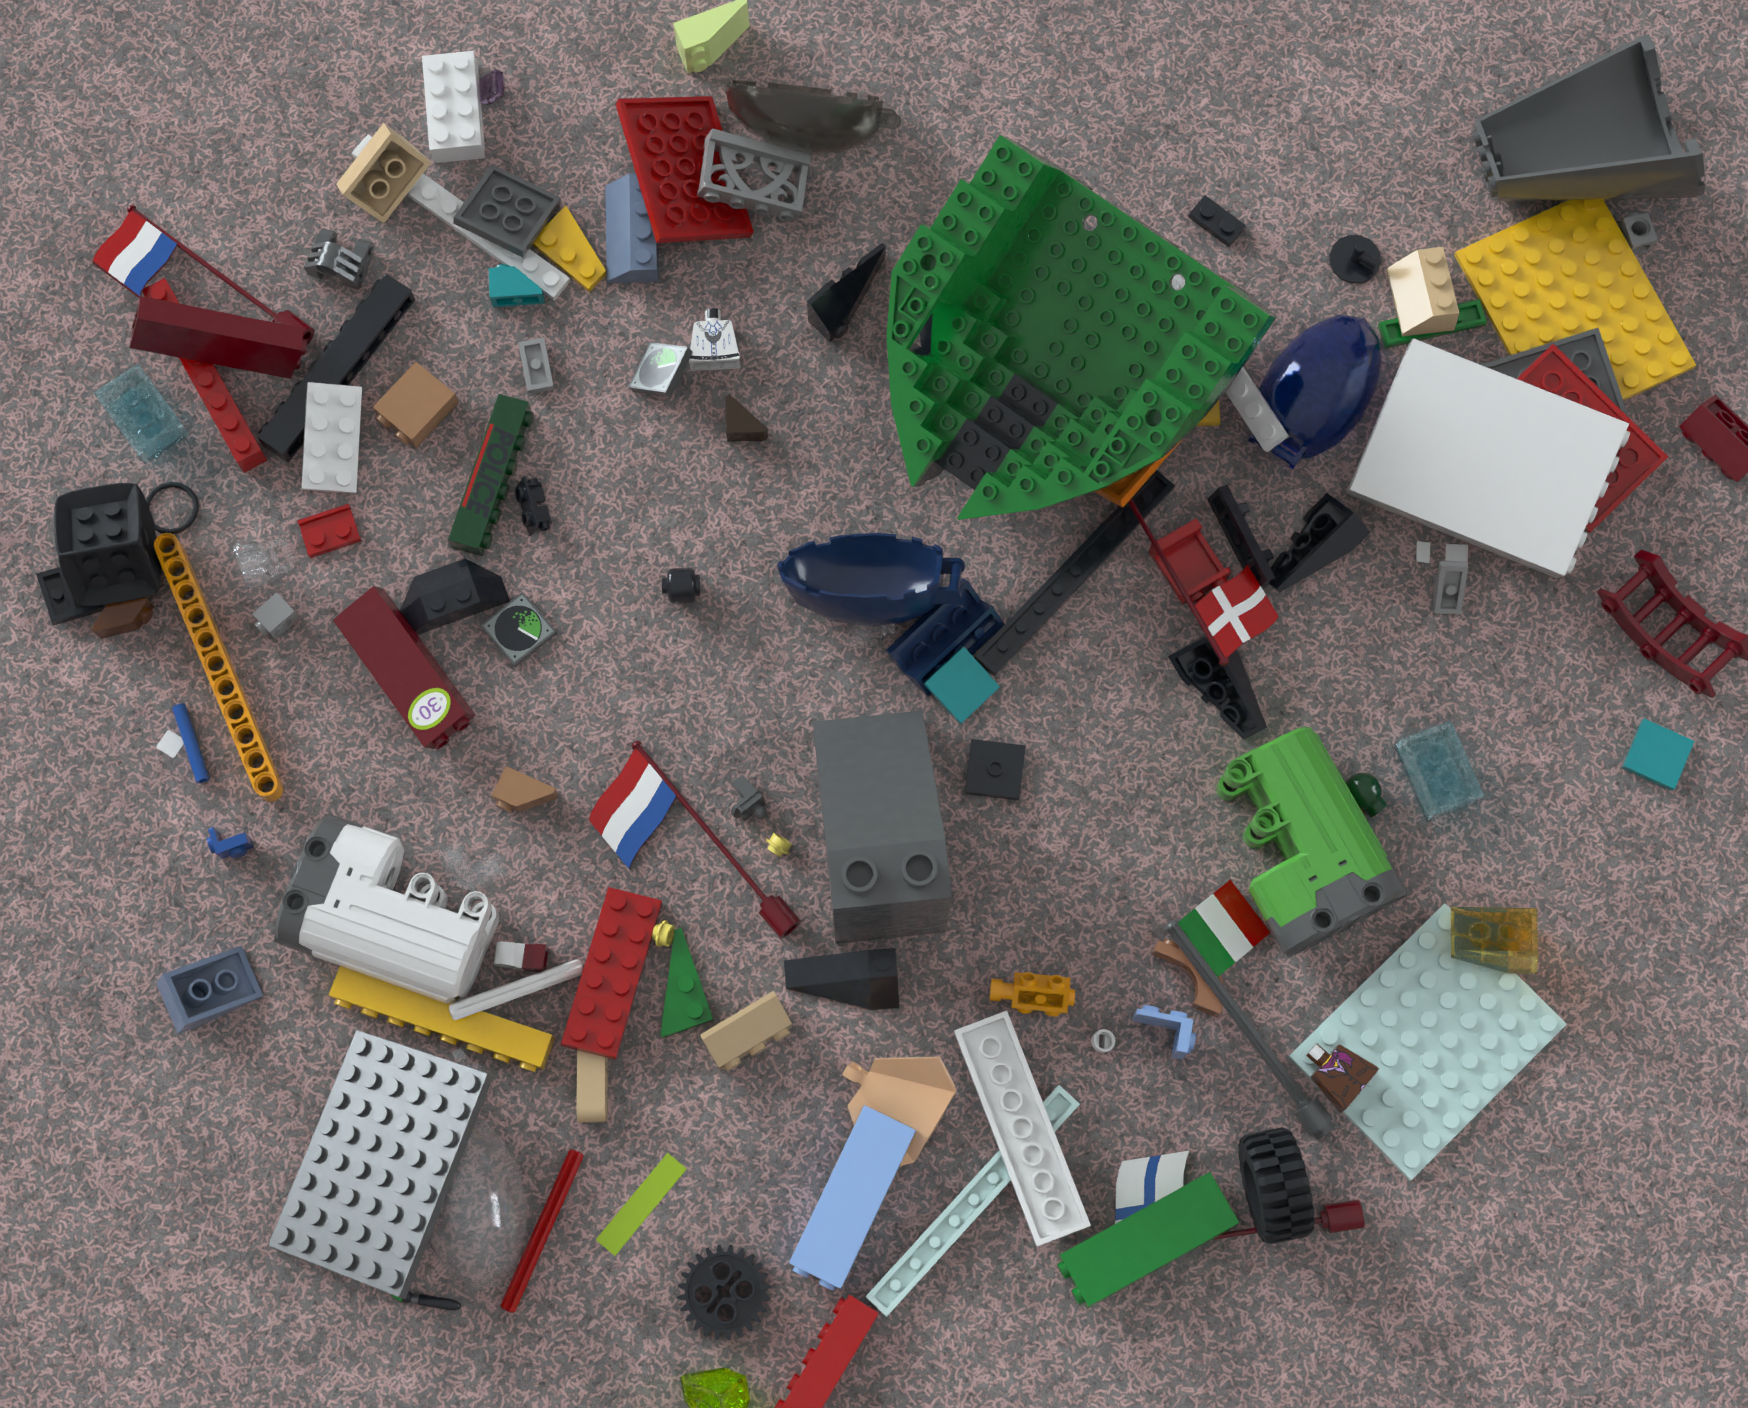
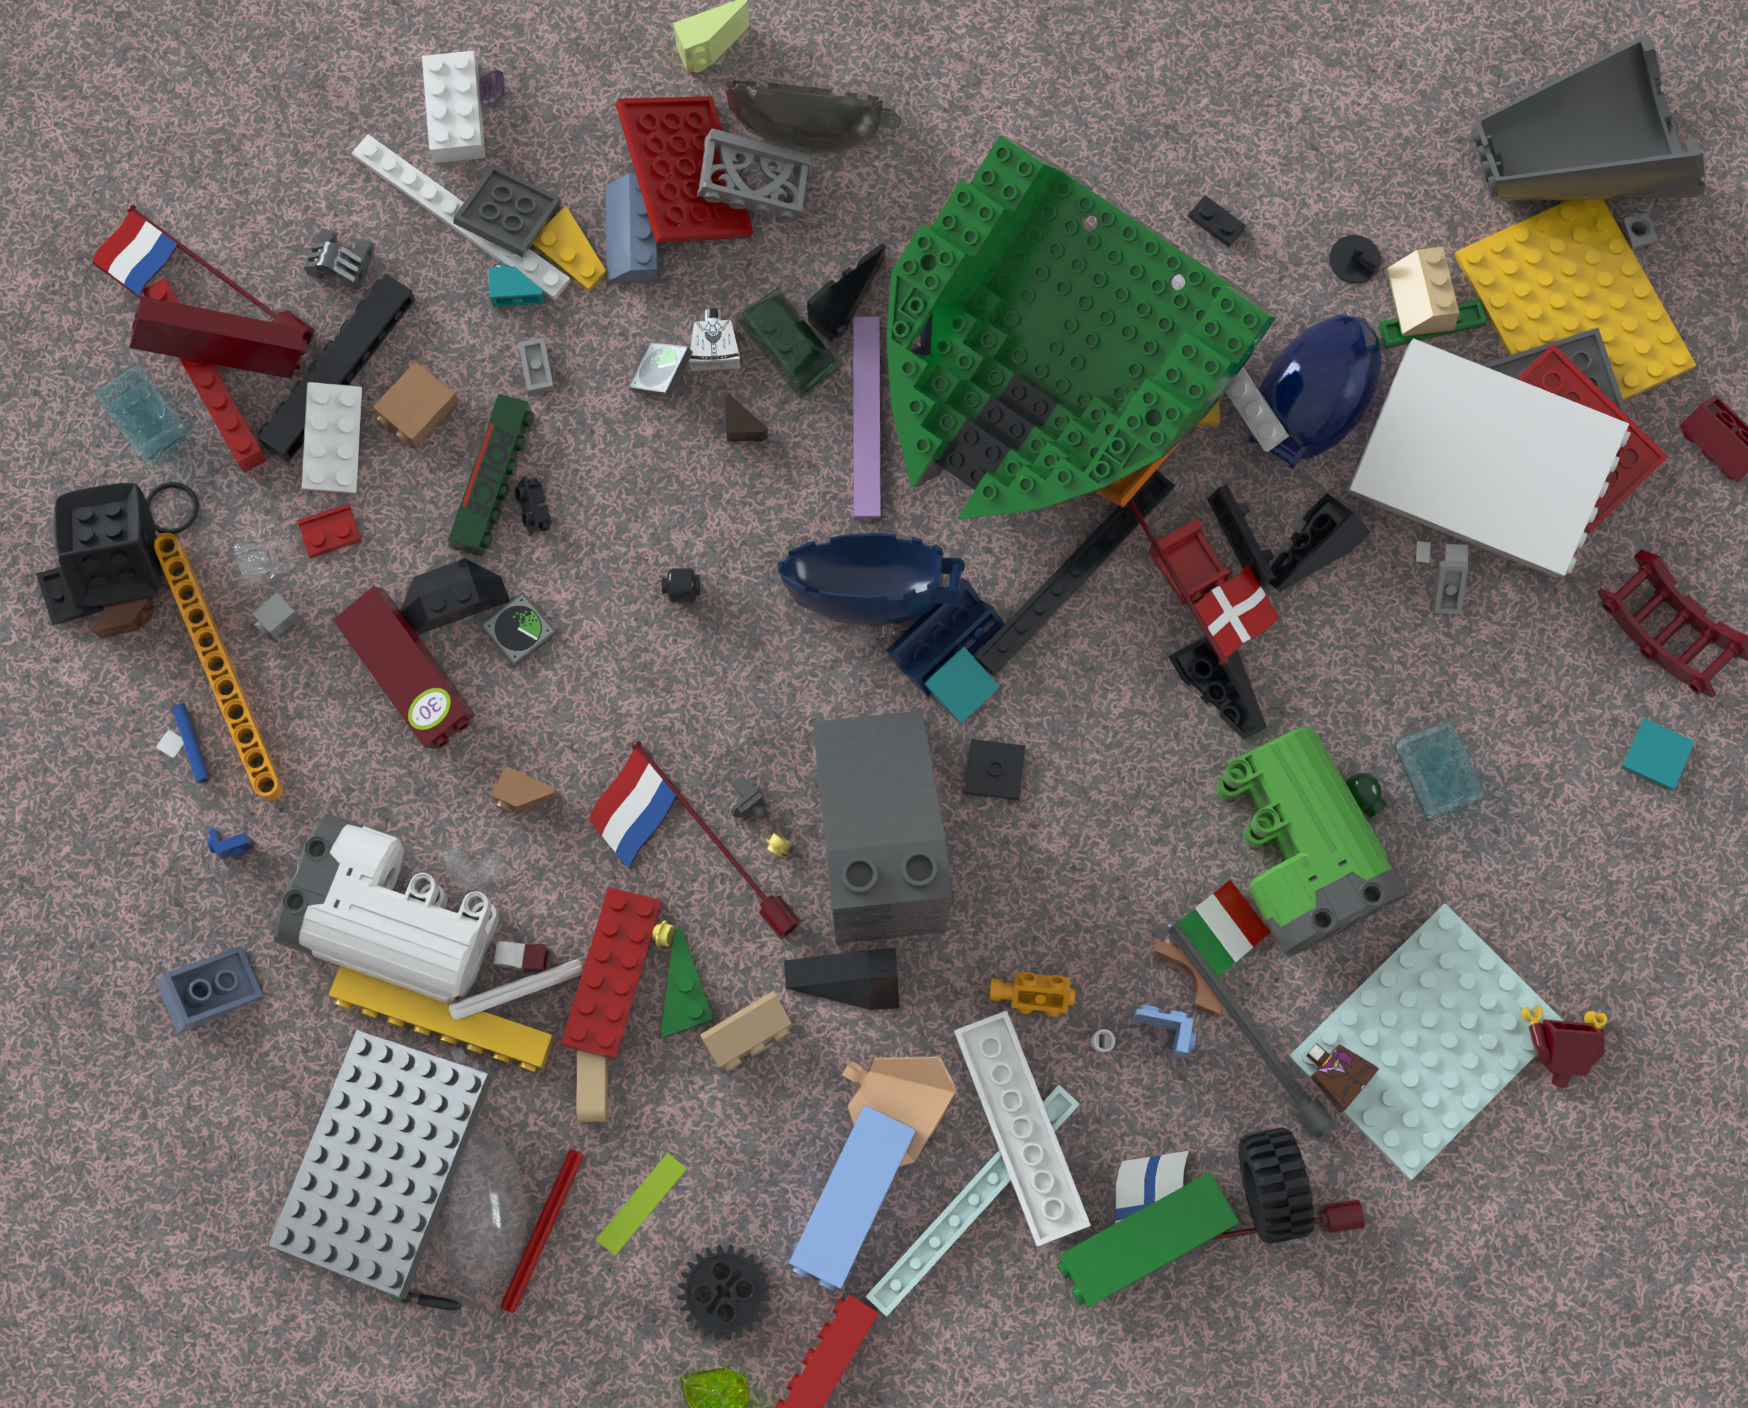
tan slope [336,123,431,223] -> none
clear yellow slope [1451,907,1538,974] -> none
none -> clear green windscreen [736,287,841,398]
none -> lavender tile [853,317,881,519]
none -> dark red torso [1521,1006,1607,1088]

